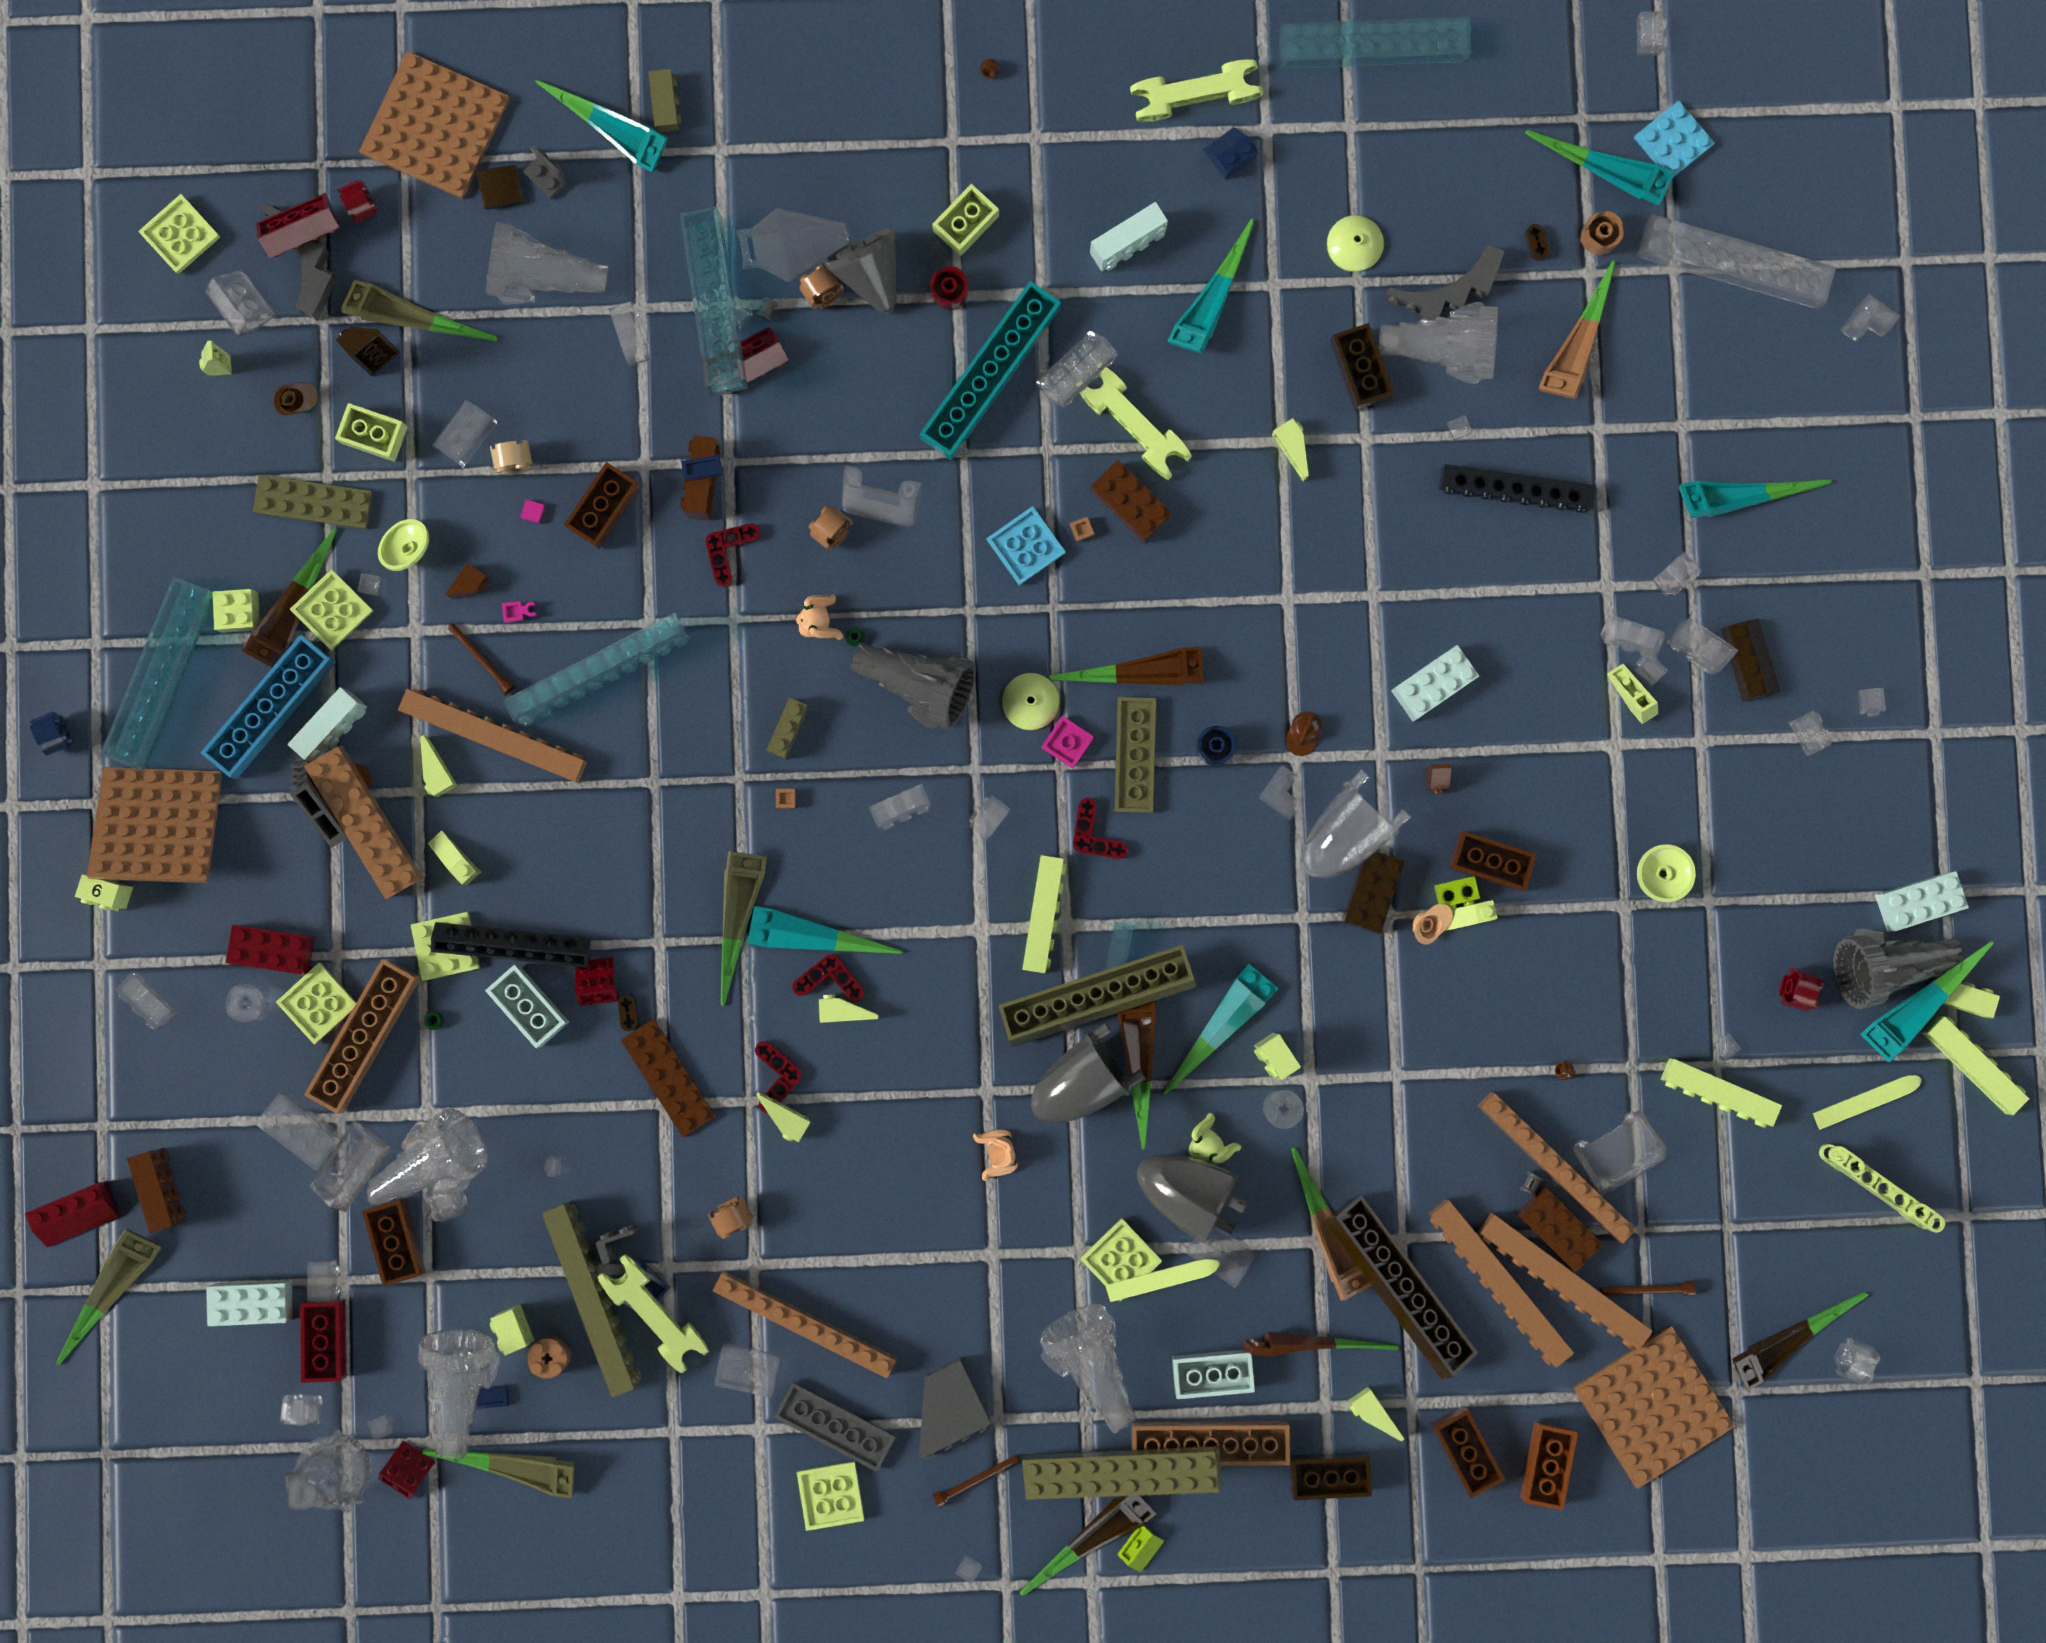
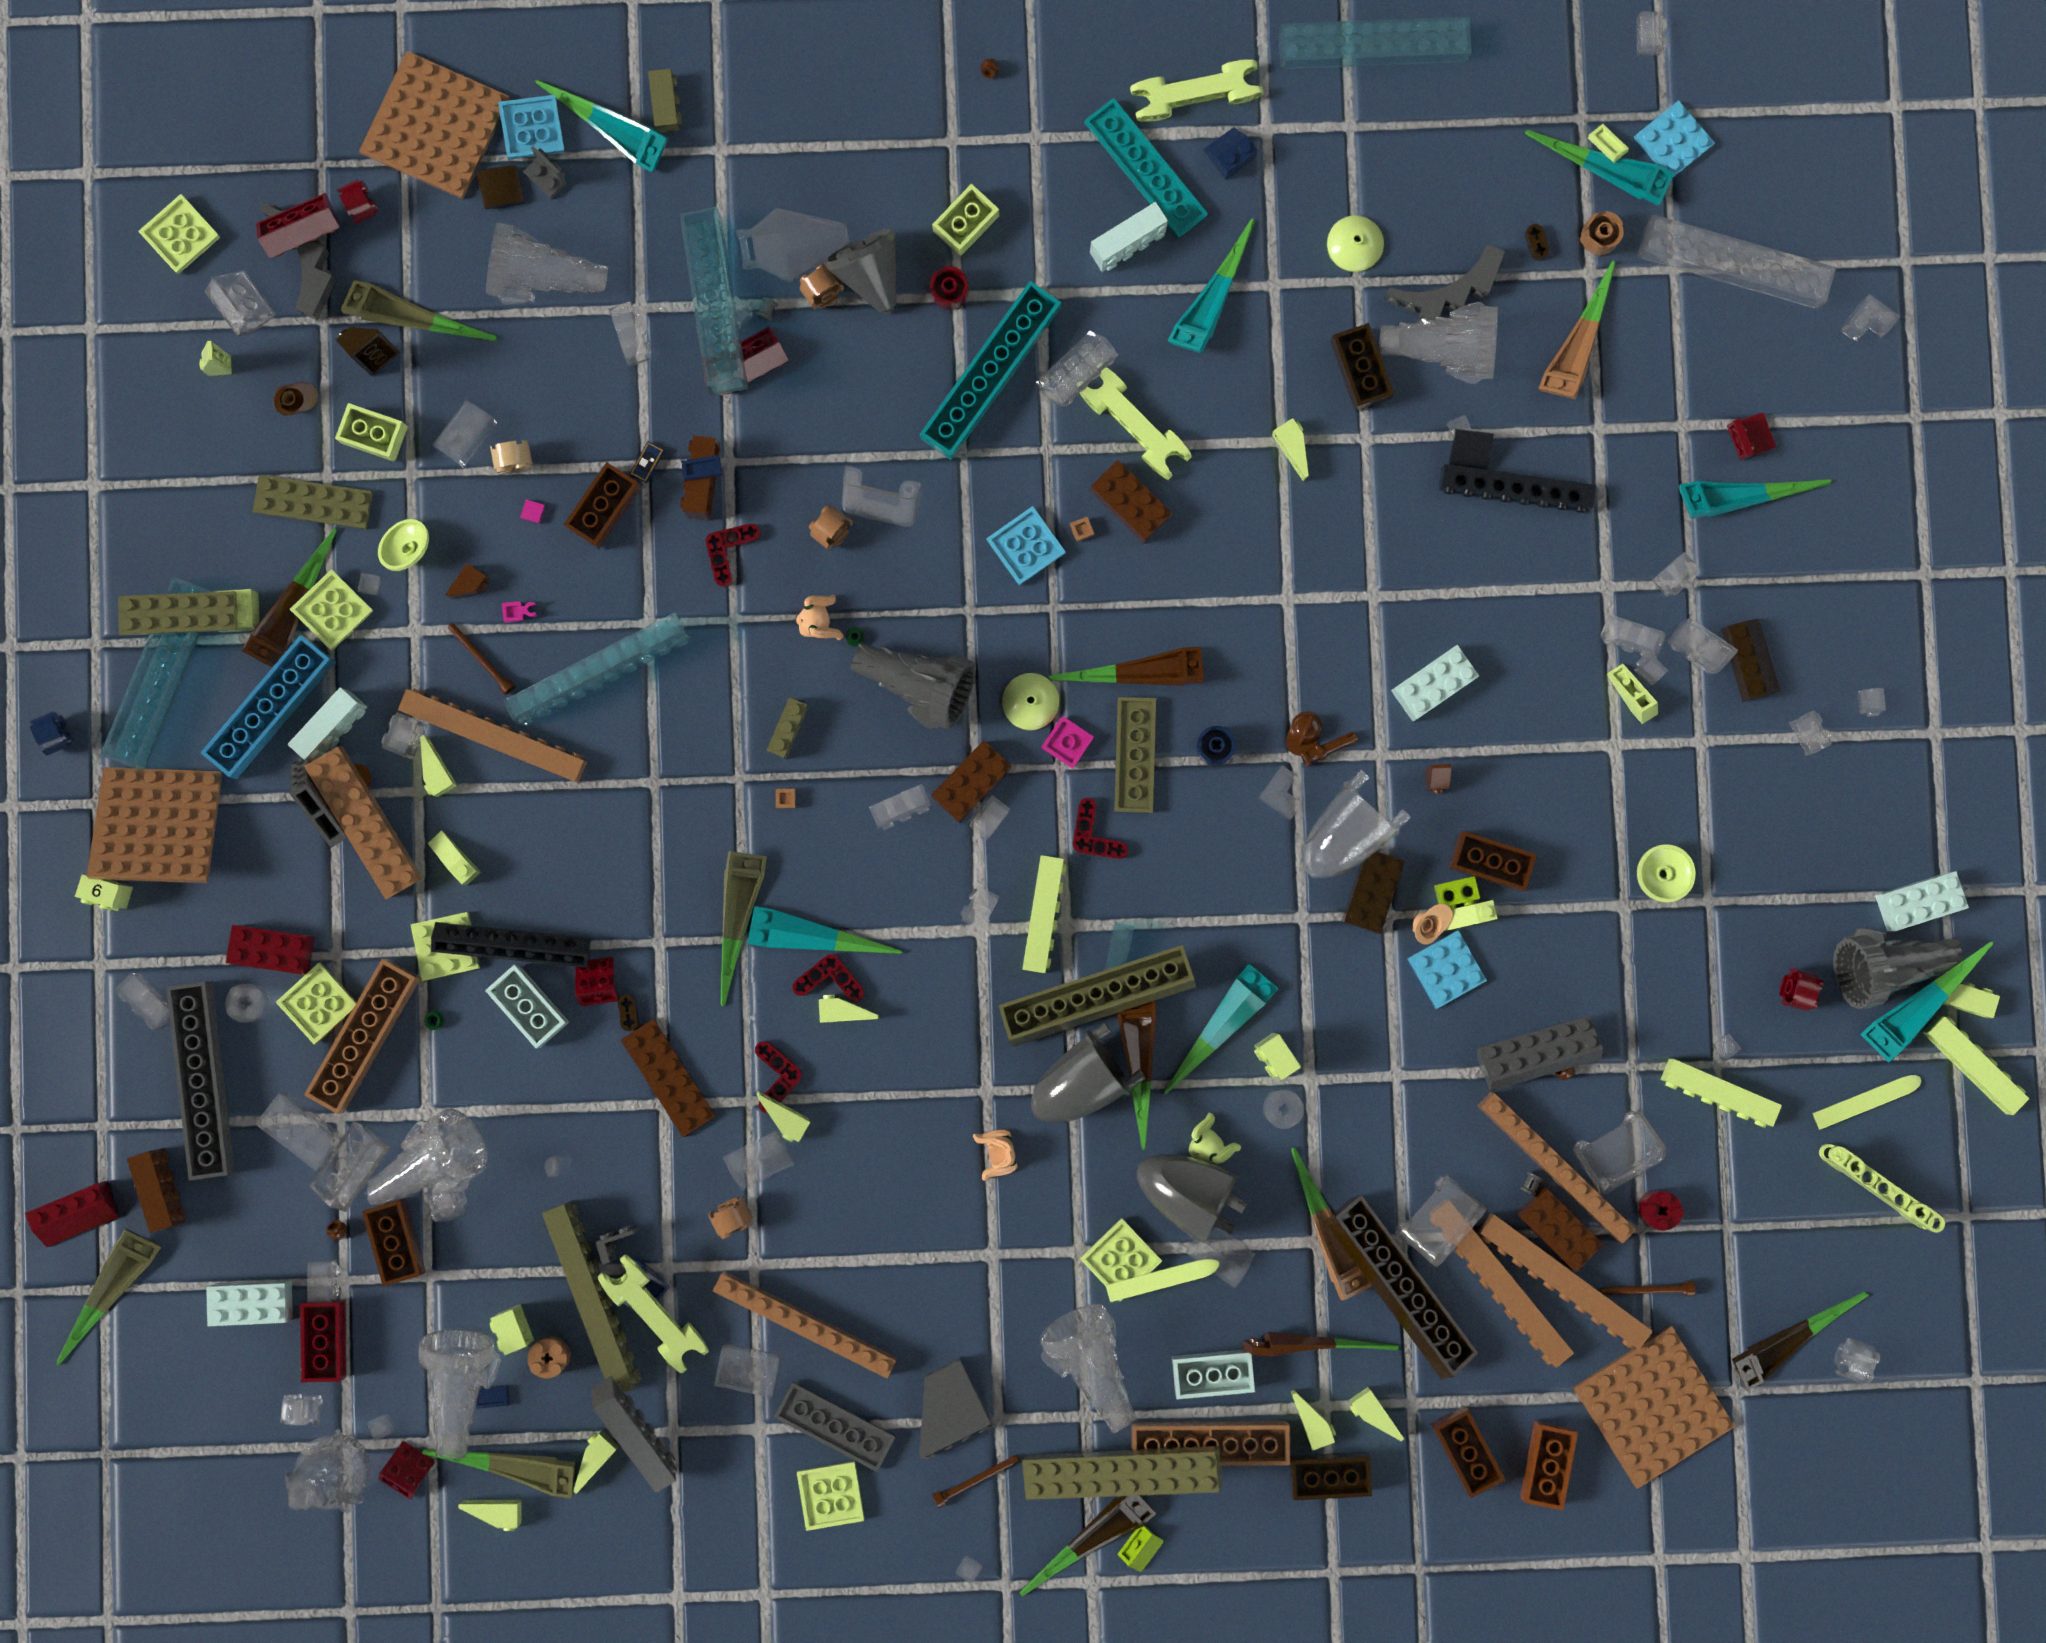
none -> olive plate [118,591,237,635]
none -> dark grey brick [166,981,235,1181]
none -> reddish brown plate [326,1220,347,1240]
none -> clear brick [381,712,427,760]
none -> yellowish green slope [458,1500,521,1531]
none -> medium azure plate [498,95,565,160]
none -> yellowish green slope [574,1430,619,1494]
none -> dark grey brick [591,1376,677,1493]
none -> tile [630,441,665,484]
none -> clear slope [723,1130,794,1190]
none -> reddish brown brick [931,740,1012,823]
none -> clear brick [960,886,1000,931]
none -> teal plate [1084,98,1208,239]
none -> yellowish green slope [1291,1390,1336,1450]
none -> reddish brown pin [1300,731,1358,767]
none -> clear windscreen [1396,1175,1487,1267]
none -> medium azure plate [1407,930,1487,1009]
none -> black tile [1448,428,1494,470]
none -> dark grey brick [1477,1016,1603,1091]
none -> yellowish green tile [1588,124,1629,163]
none -> dark red brick [1638,1190,1684,1231]
none -> dark red bracket [1727,413,1776,461]

